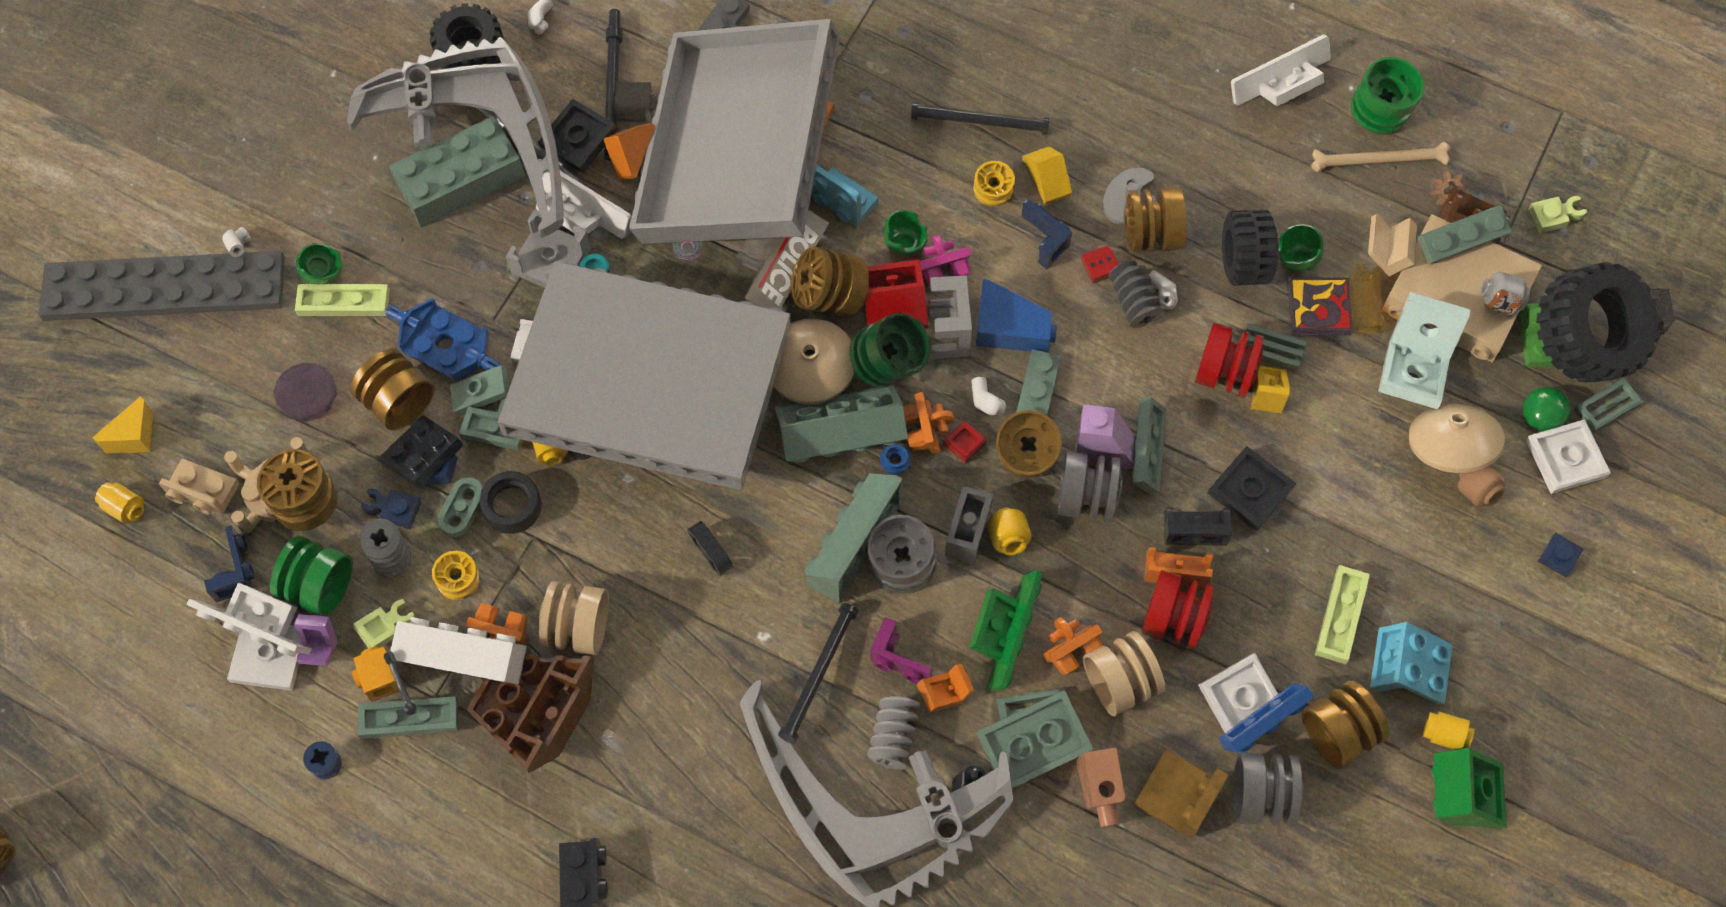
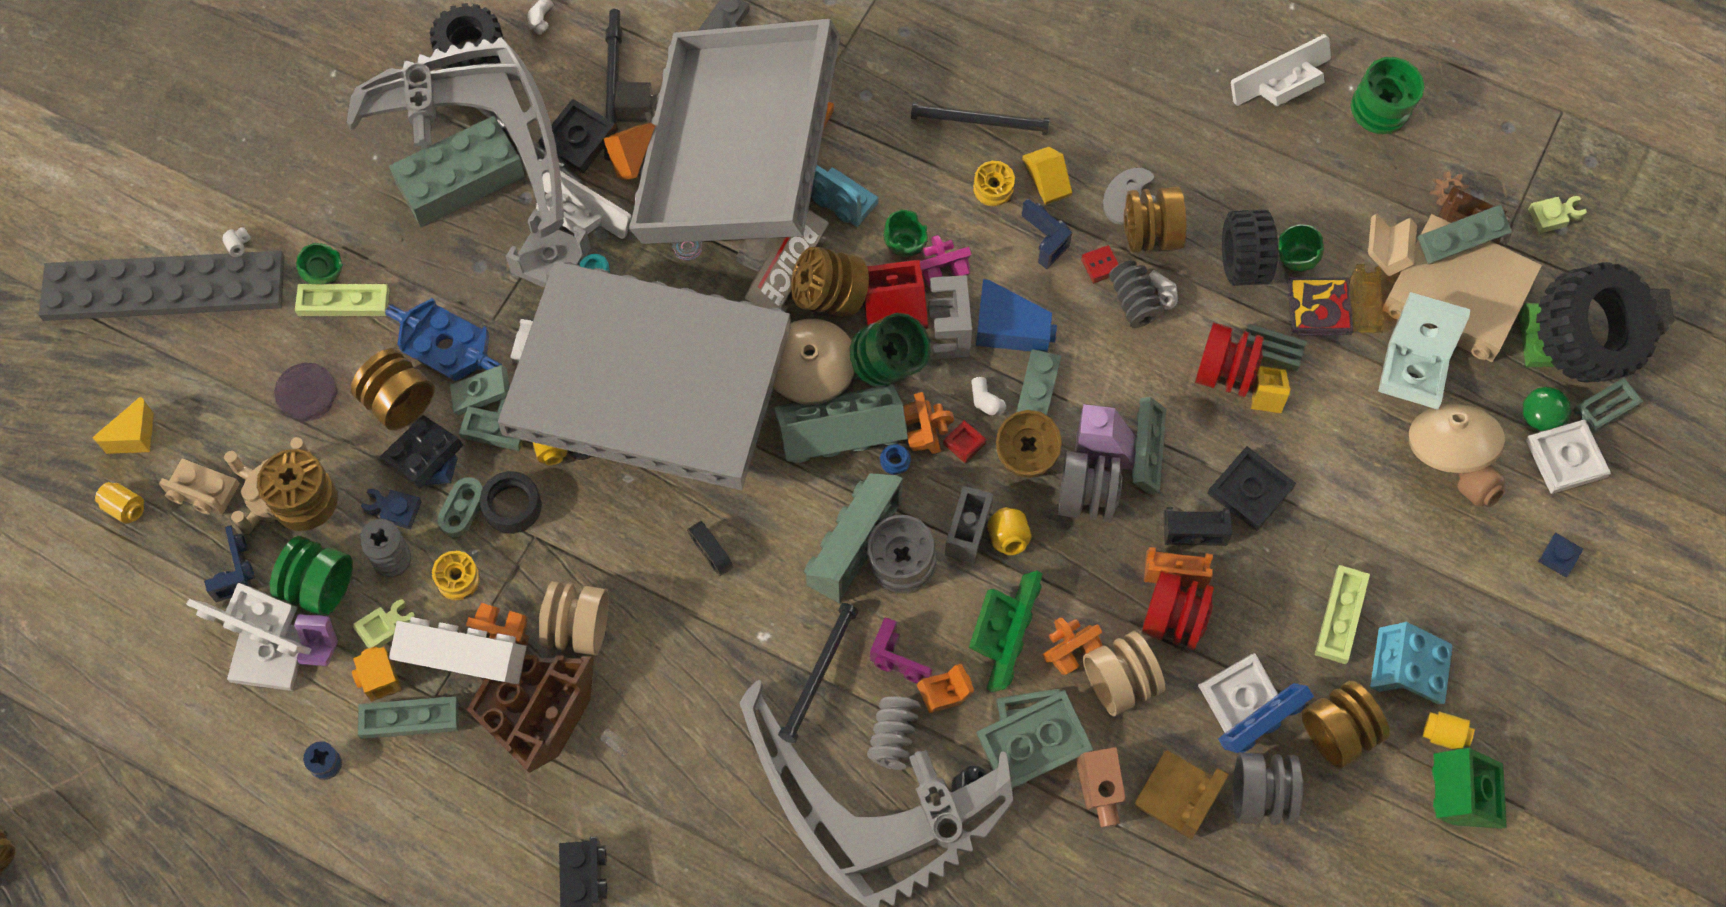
black hinge [384,651,417,716] -> none
tan piece [1311,142,1451,172] -> none
light grey head [1480,272,1530,315] -> none

